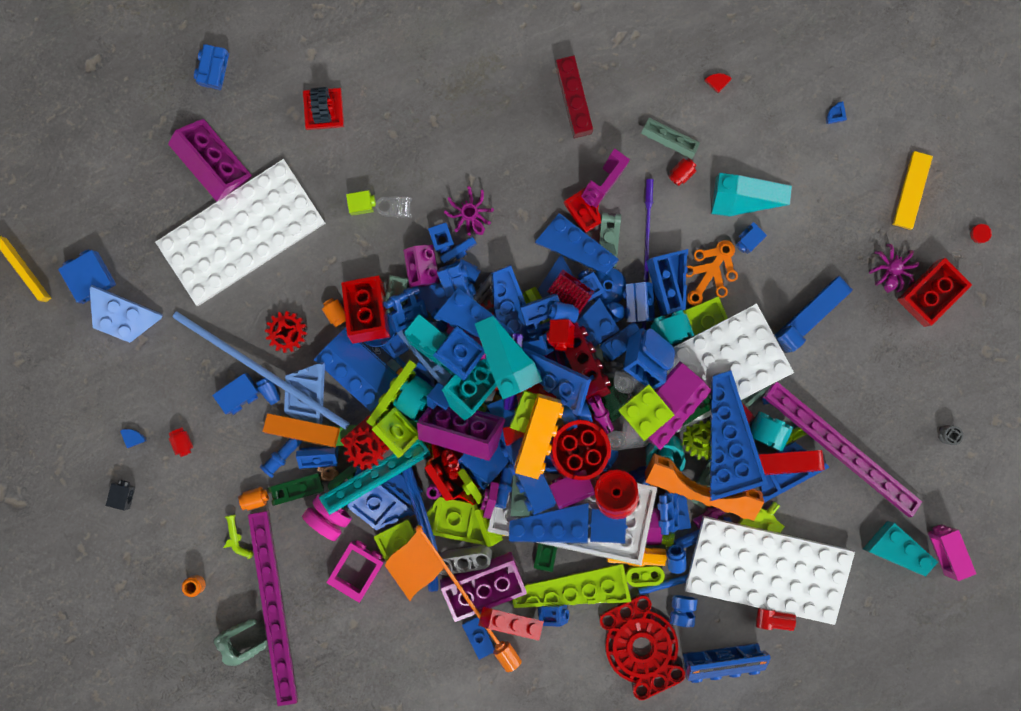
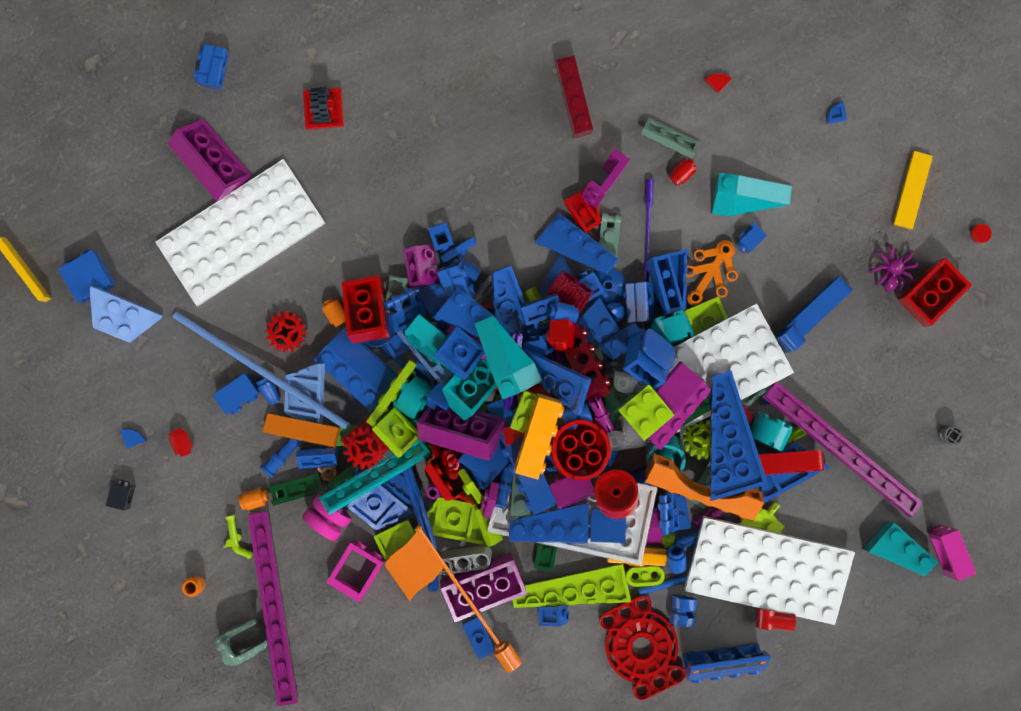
lime brick [346,190,376,216] -> none
clear piece [375,197,413,218] -> none
magenta animal [444,186,494,236] -> none
arch [478,606,544,641] -> none

